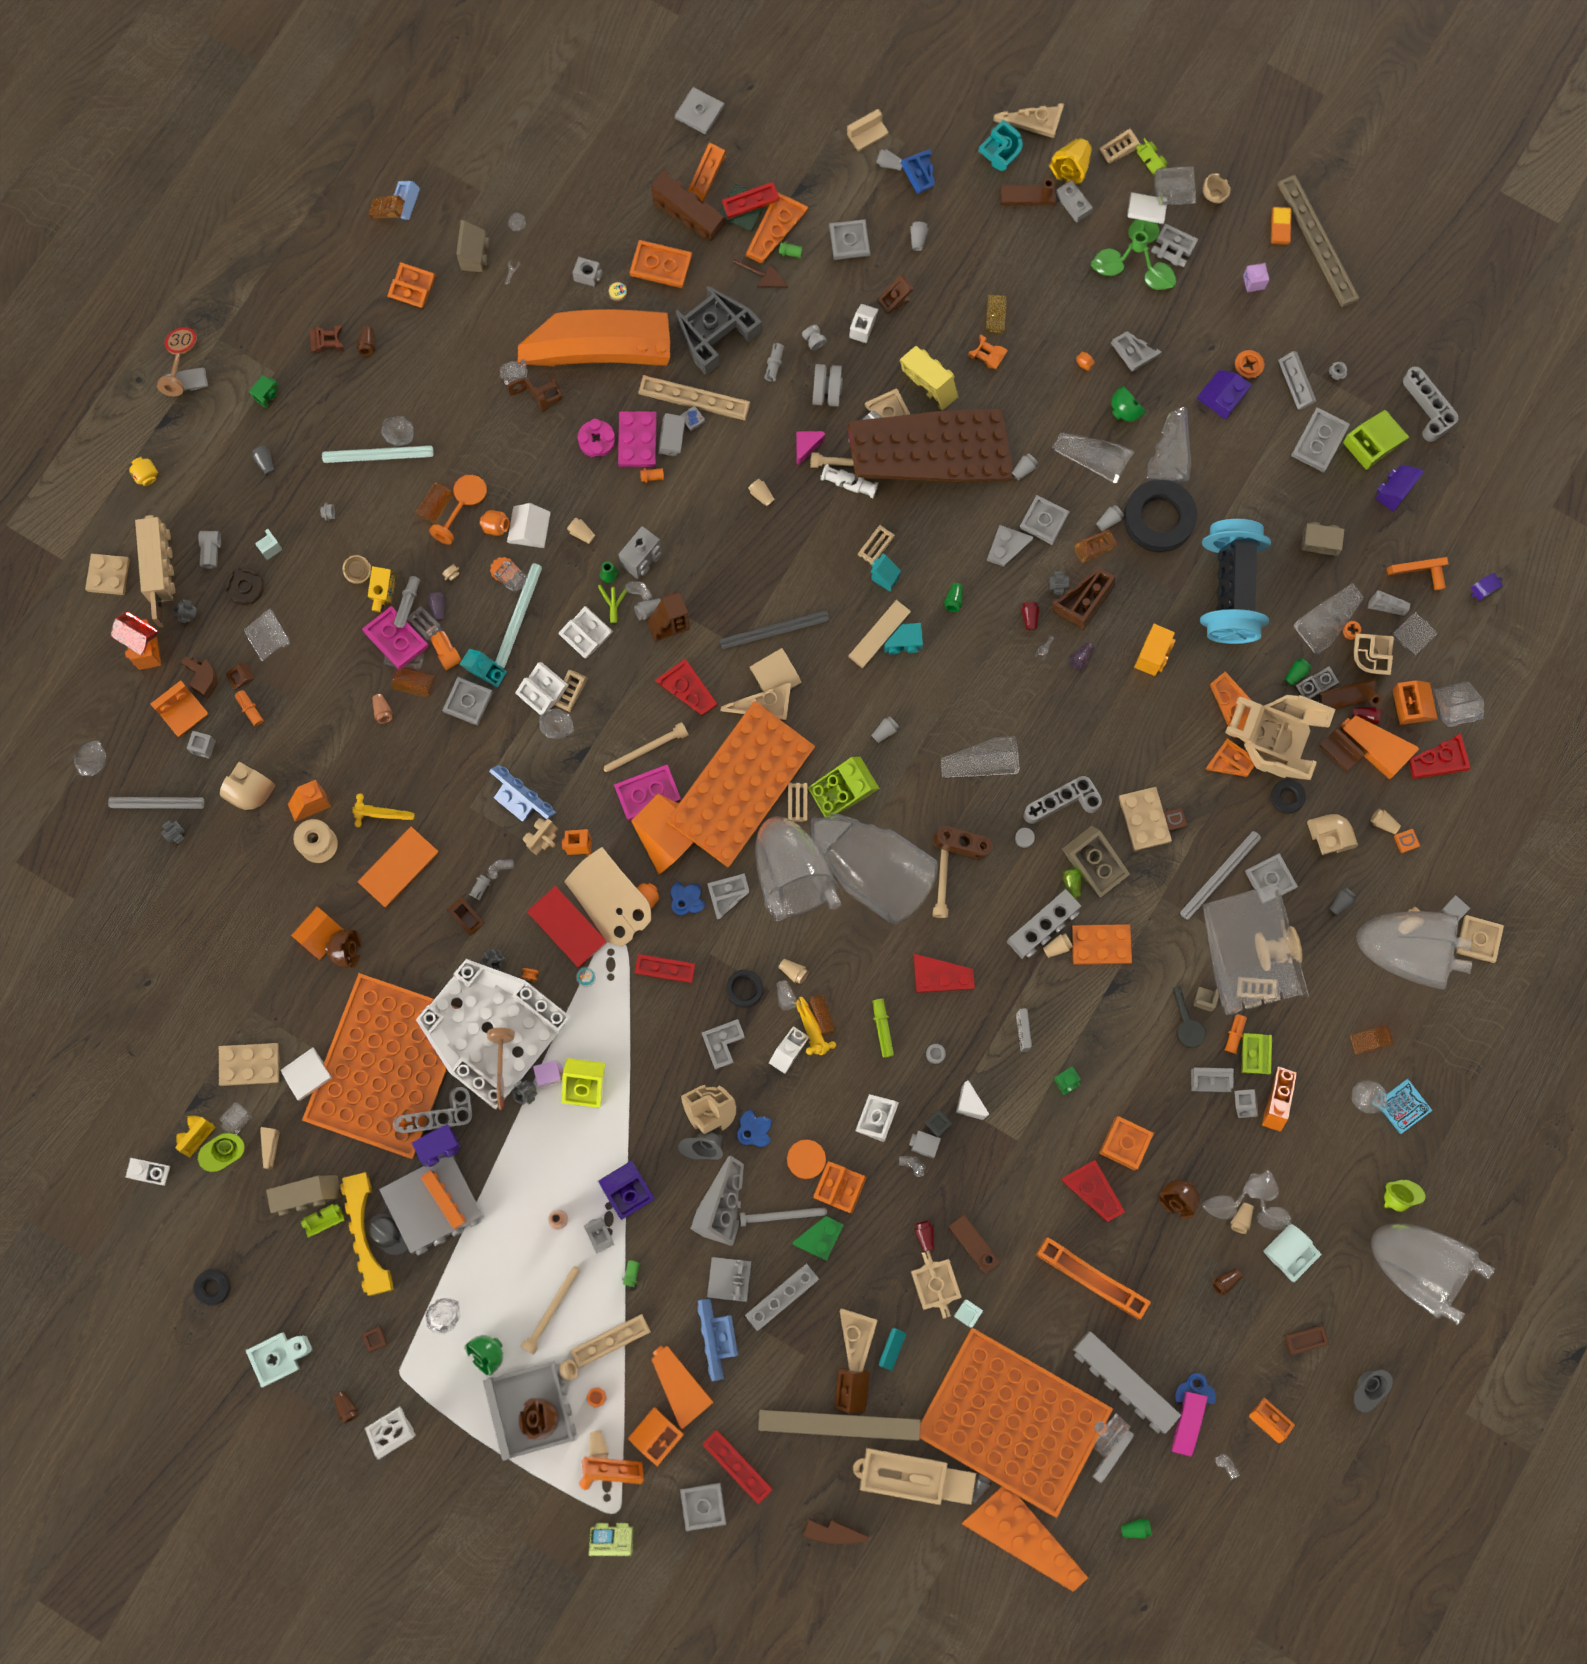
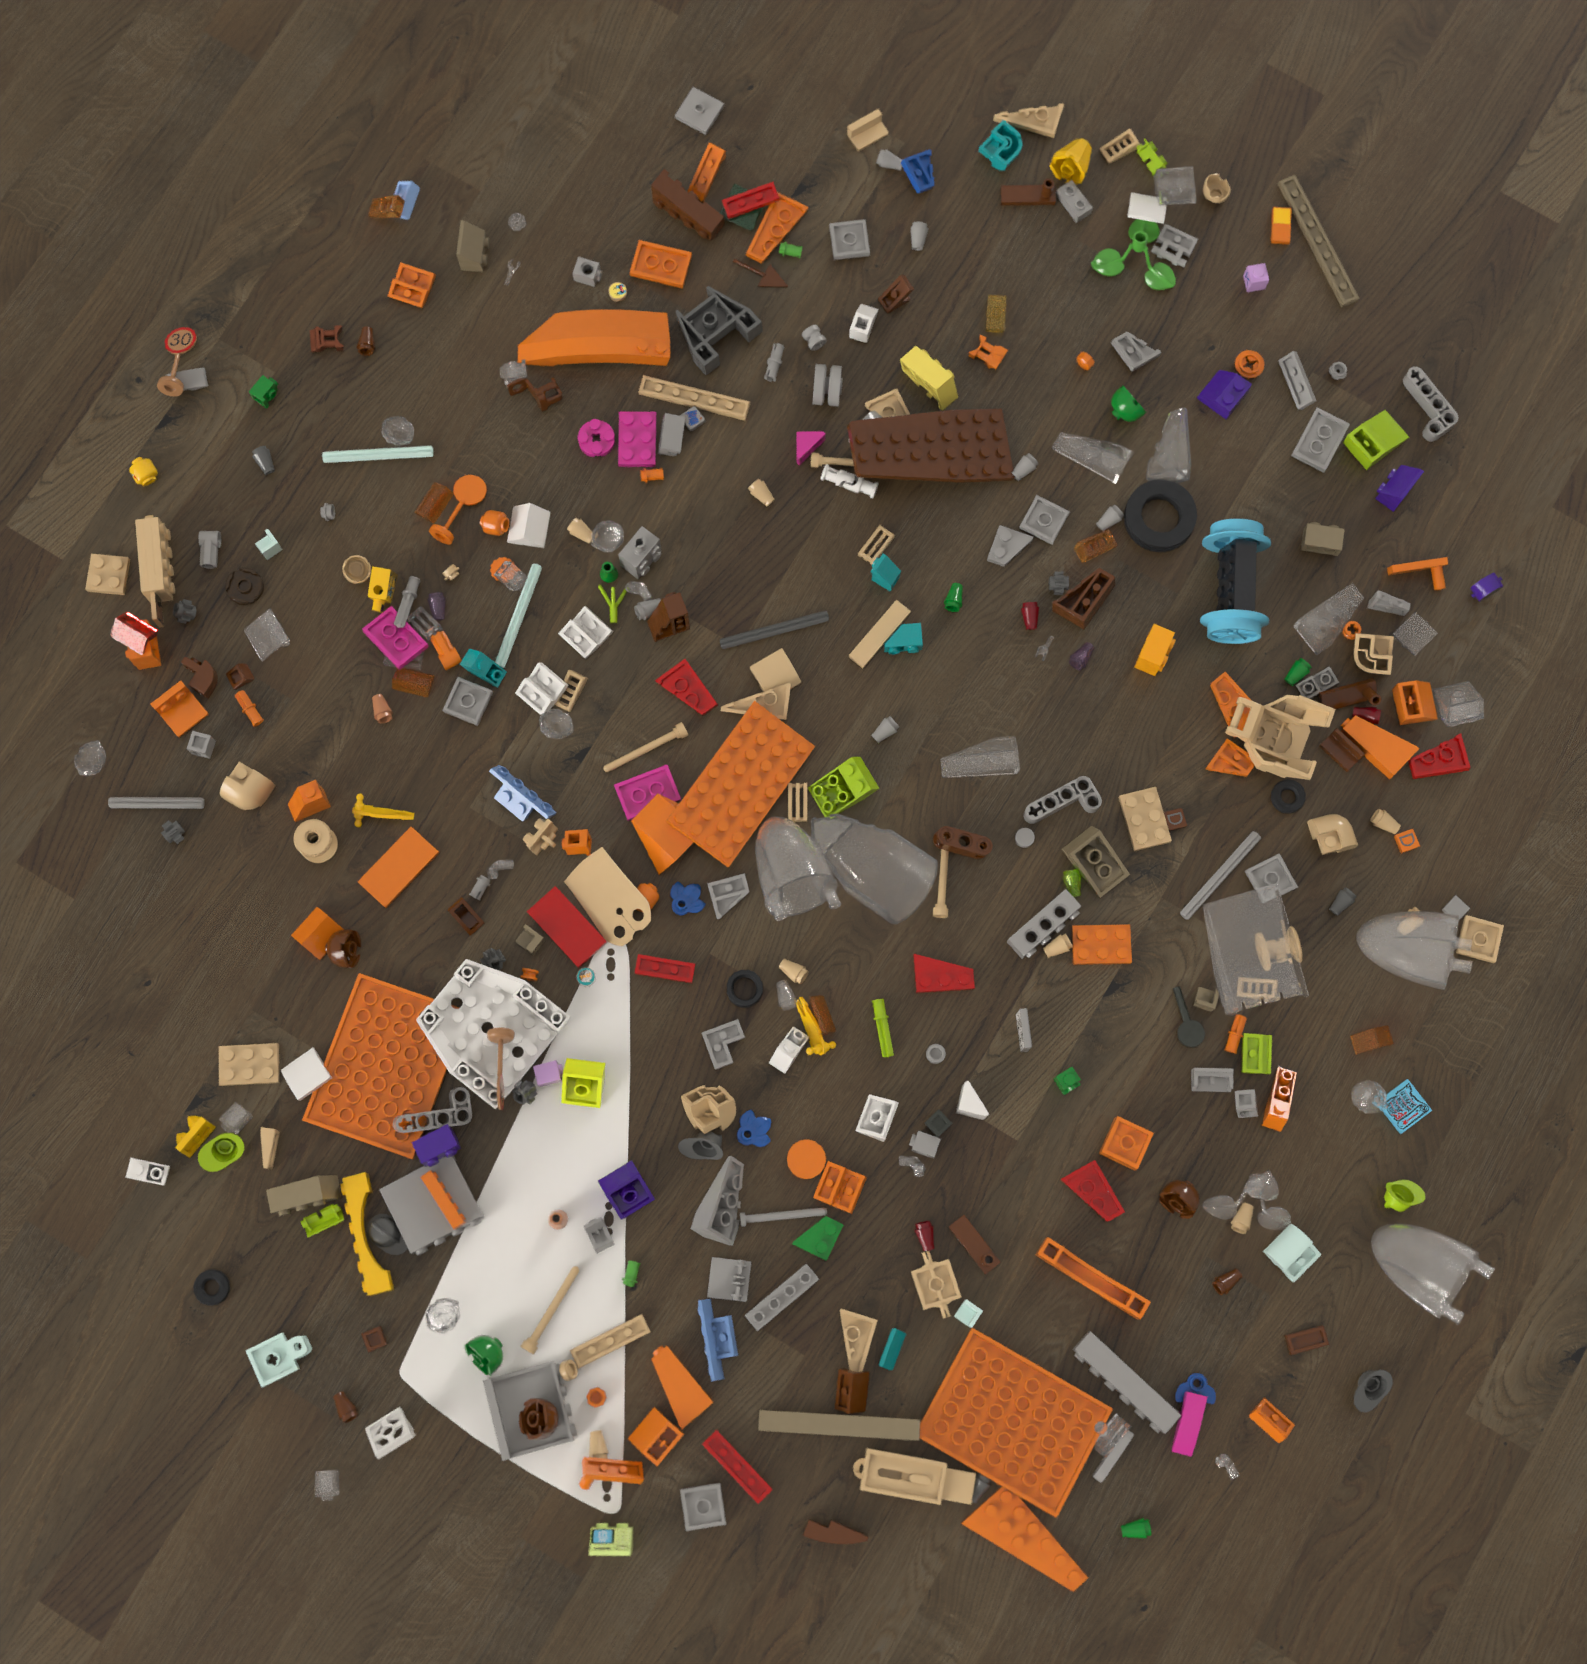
none -> clear brick [315,1470,339,1501]
none -> dark tan panel [516,924,545,956]
none -> clear hair [591,520,624,552]

